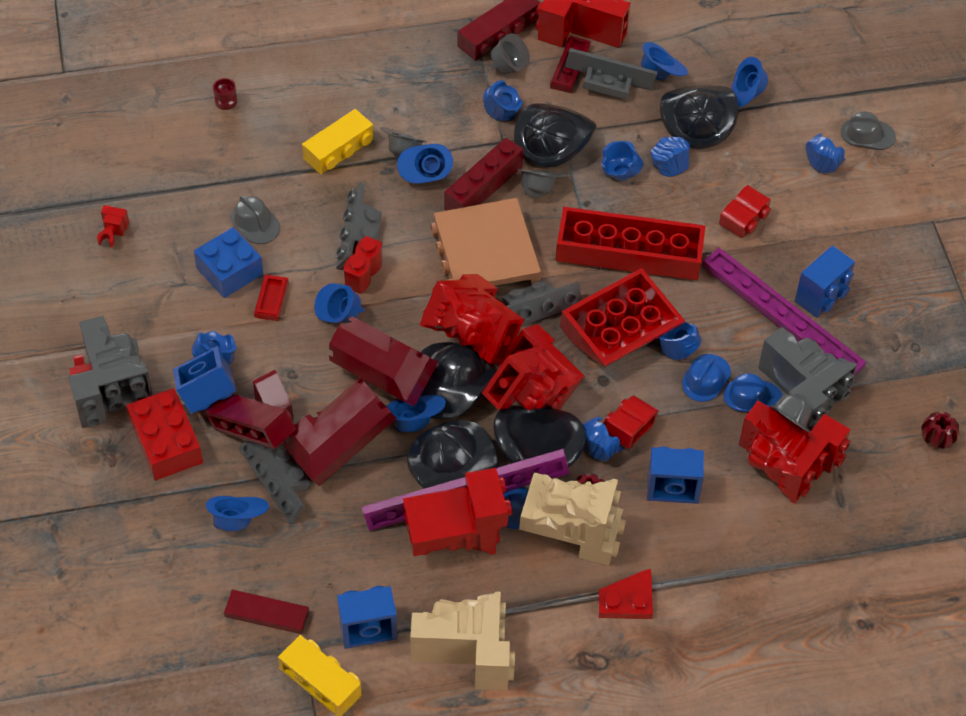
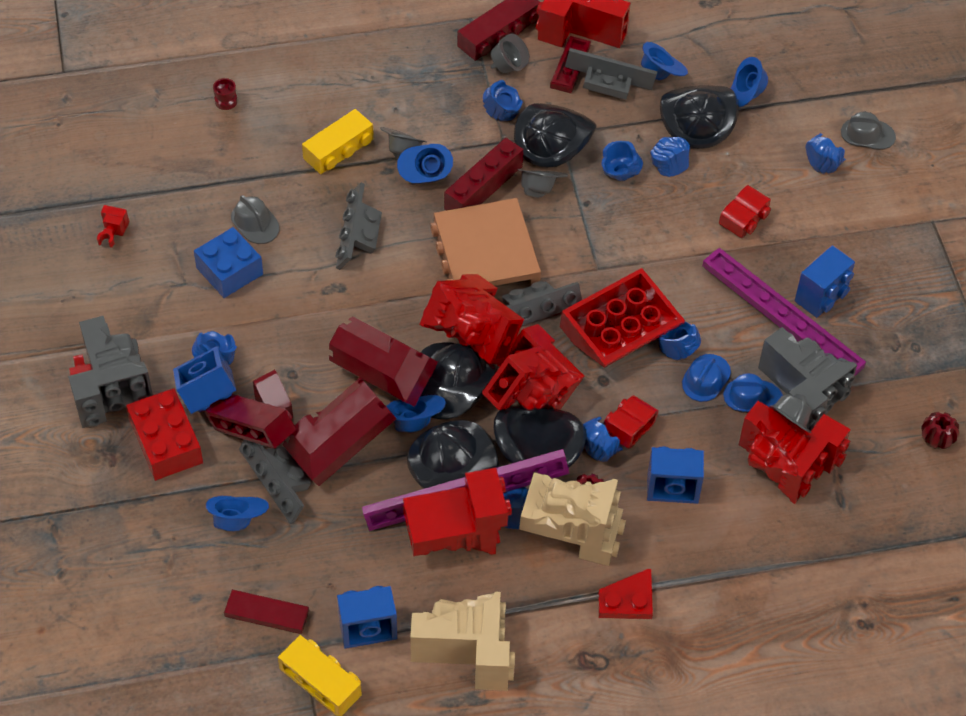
red tile [254,274,289,321] -> none
blue piece [314,283,365,323] -> none
red brick [344,236,382,294] -> none
red brick [555,206,706,281] -> none

